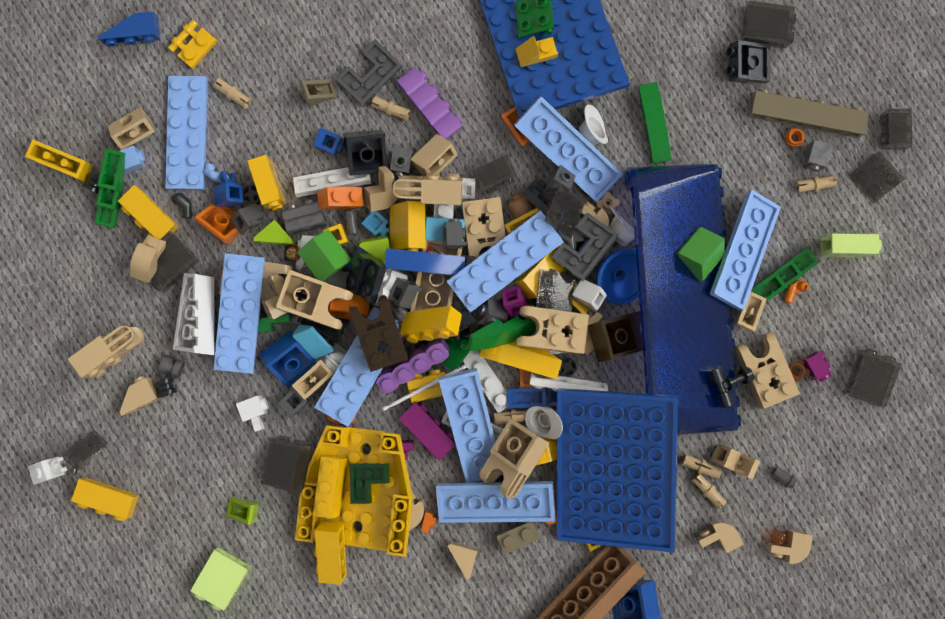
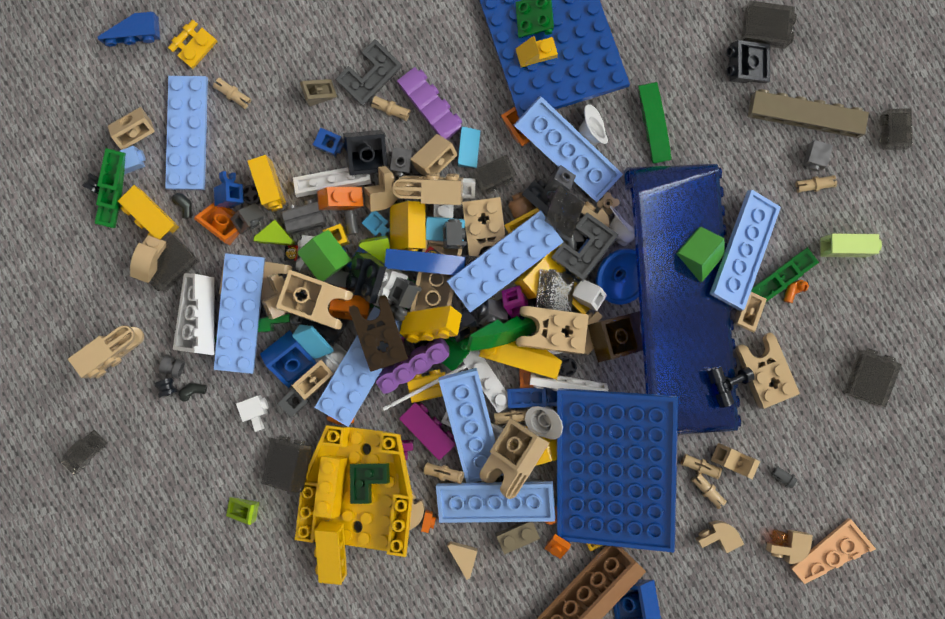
yellow brick [25,139,93,182] -> none
white brick [28,456,67,485] -> none
yellow brick [71,477,139,521] -> none
tan slope [119,376,161,416] -> none
yellowish green brick [190,547,251,611] -> none
light blue arm [203,163,229,183] -> none
orange plate [785,128,805,147] -> none
dark orange plate [788,359,810,382] -> none
magenta brick [802,351,831,382] -> none
clear smoke hinge [848,151,905,204] -> none
none -> pearl dark grey arm [178,383,207,402]
none -> tan pin [424,462,464,484]
none -> medium azure slope [458,127,481,168]
none -> orange plate [544,534,571,559]
none -> light nougat wing [790,518,876,584]

